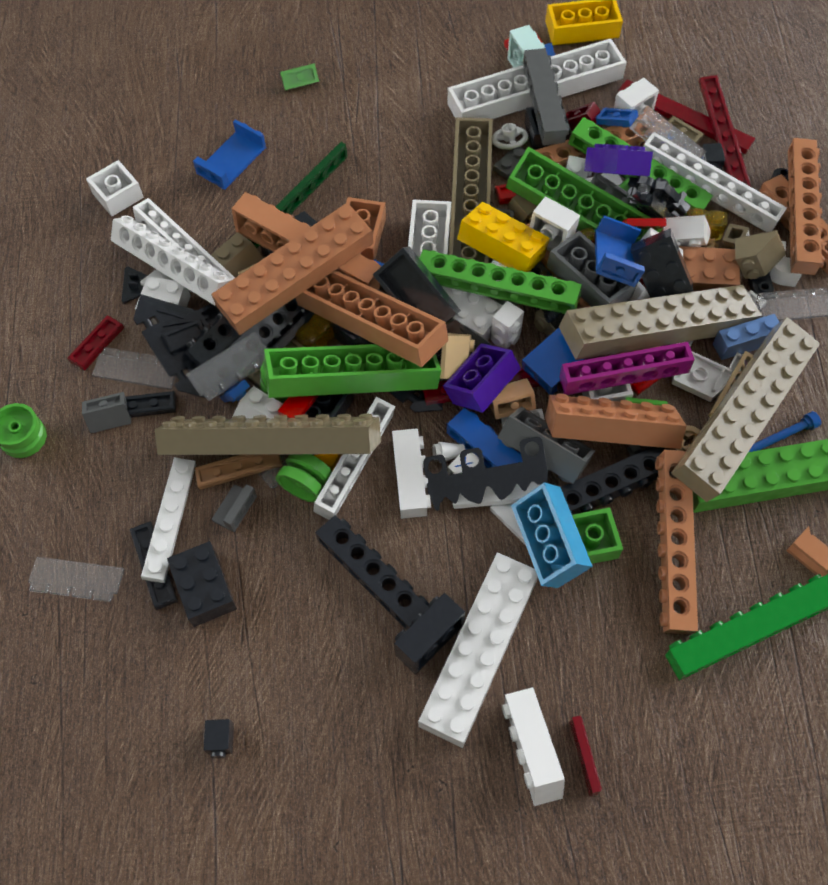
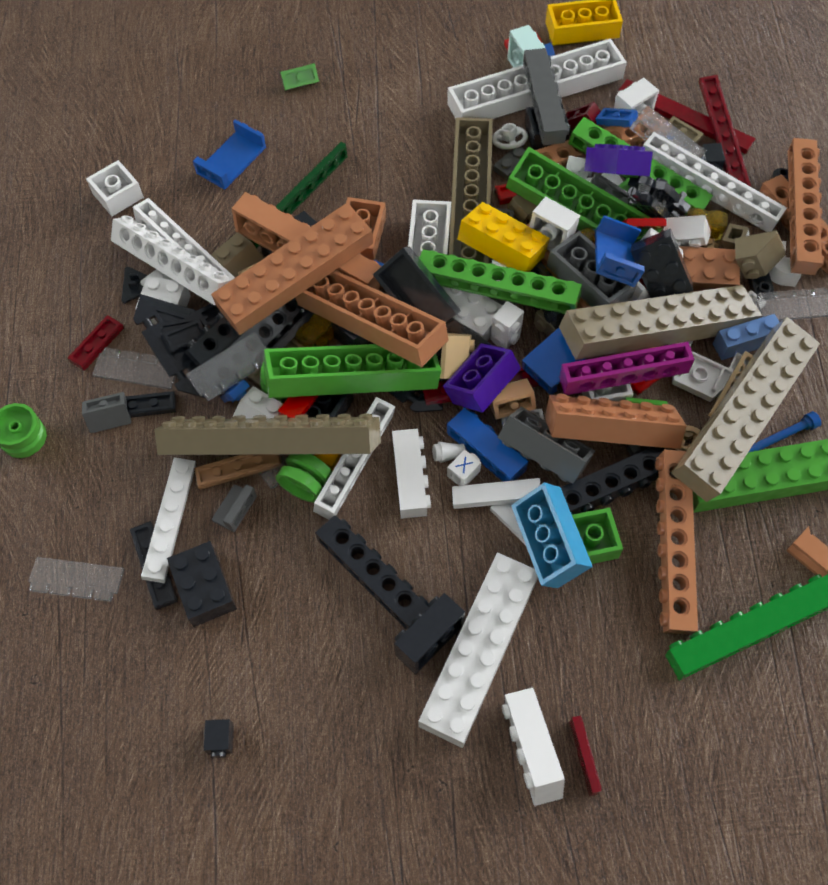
black piece [423,437,548,511] -> none

